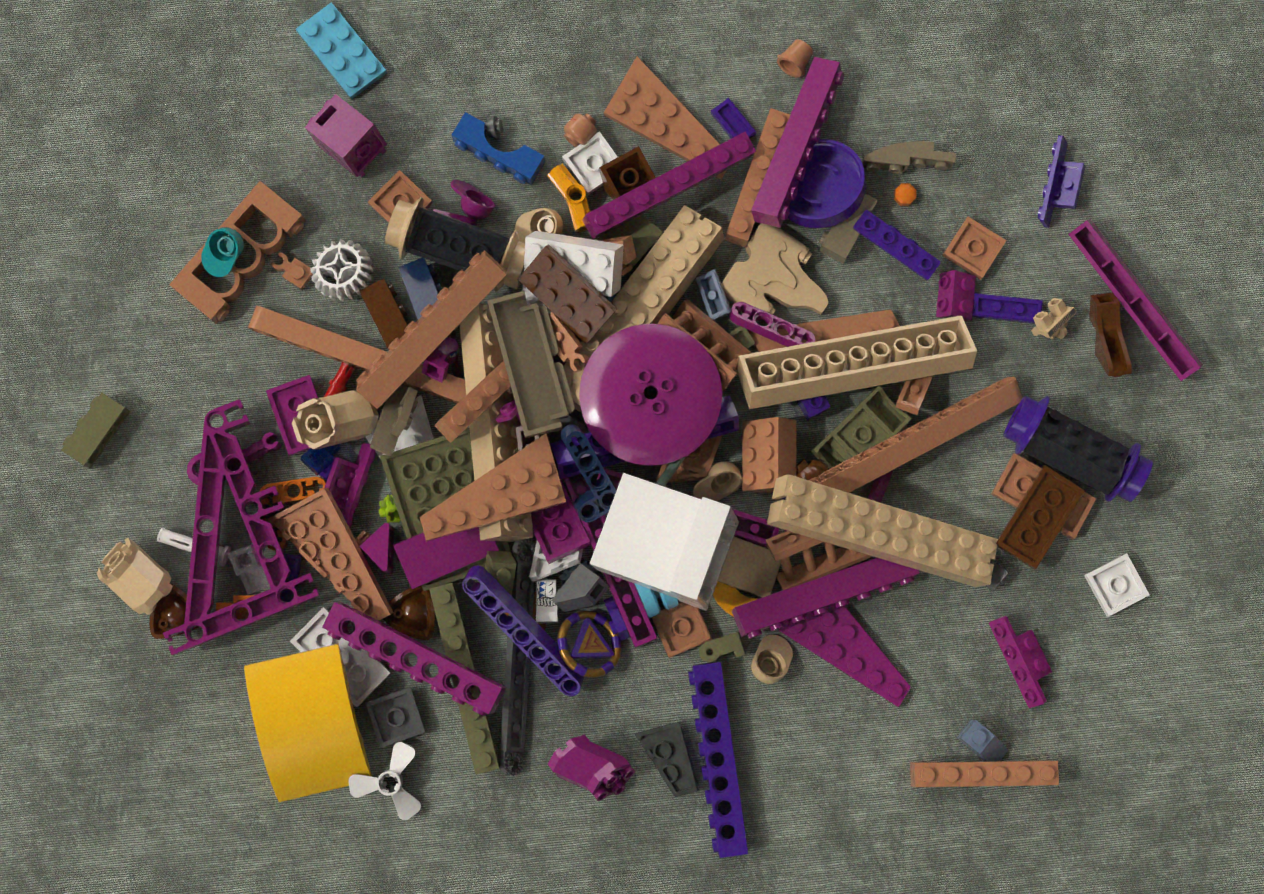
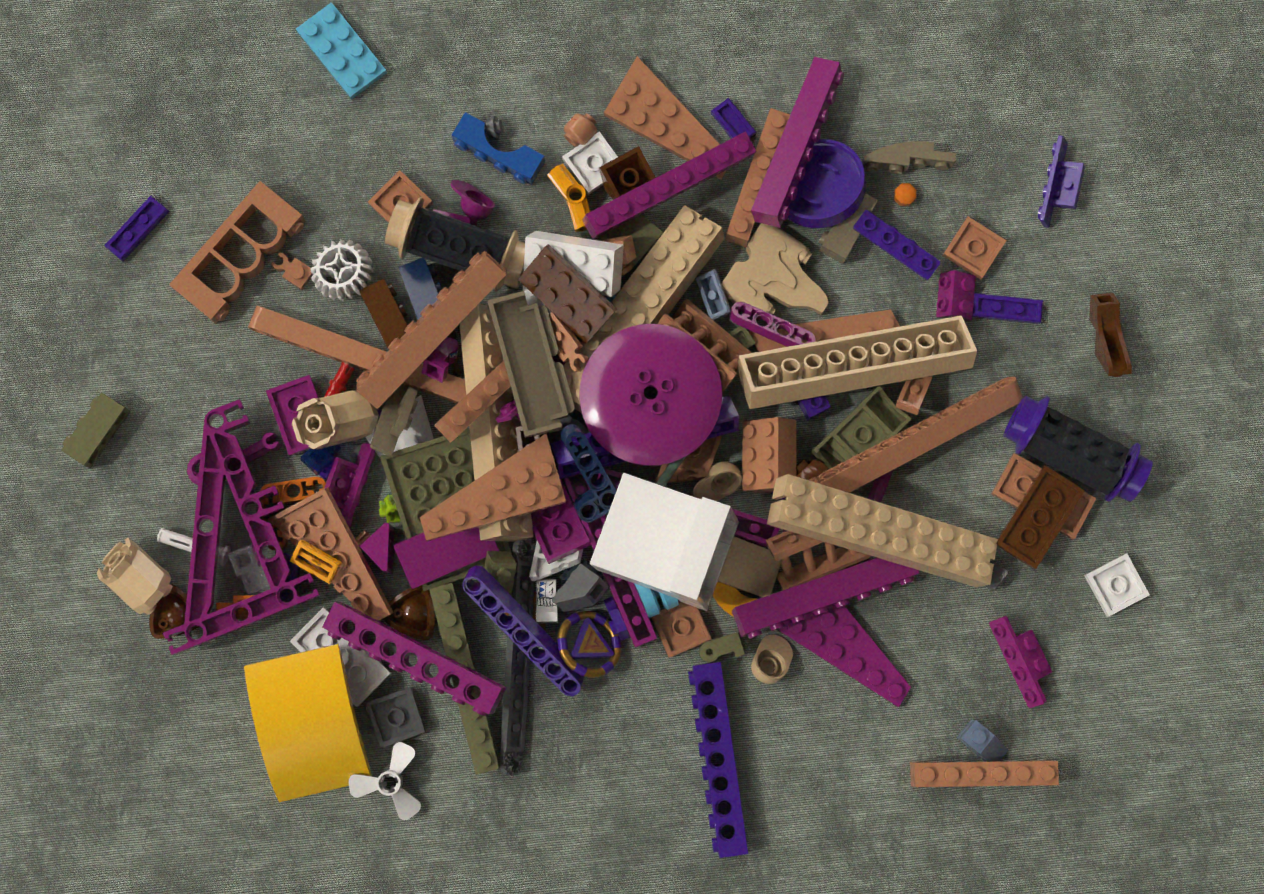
teal cap [201,227,244,277] -> none
magenta container [304,94,387,178] -> none
tan cap [515,208,563,243] -> none
magenta brick [548,734,635,801] -> none
pearl dark grey wing [634,721,699,797] -> none
nougat piece [777,40,813,78] -> none
tan hips [1031,298,1076,339] -> none
magenta brick [1068,219,1203,381] -> none
none -> dark purple tile [104,195,169,262]
none -> light orange tile [290,540,342,584]

